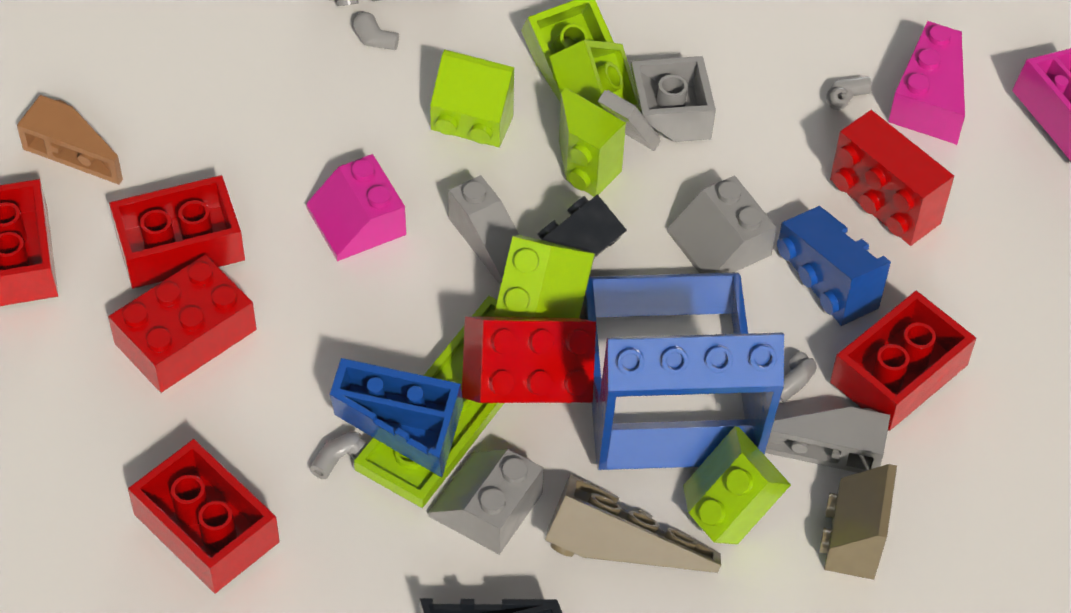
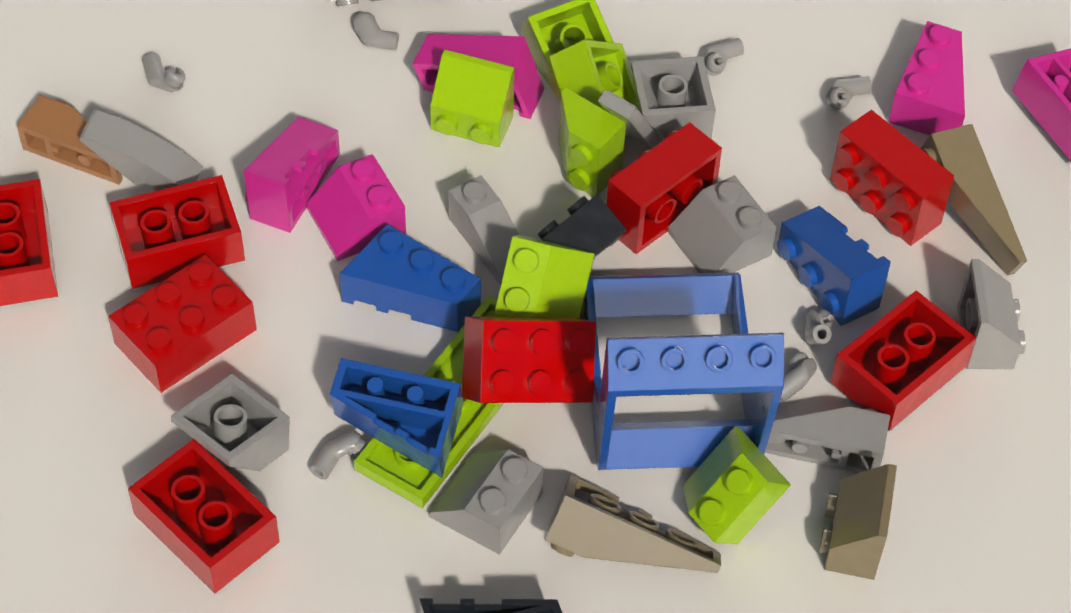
none -> light grey slope [78,110,203,191]
none -> light grey arm [142,53,186,92]
none -> light grey slope [171,374,290,471]
none -> dark pink wedge [244,116,340,233]
none -> blue wedge [339,224,481,332]
none -> dark pink wedge [412,34,544,119]
none -> red brick [606,122,722,254]
none -> light grey arm [703,38,744,76]
none -> light grey arm [805,309,832,345]
none -> dark tan wedge [920,124,1027,276]
none -> light grey slope [957,259,1026,369]

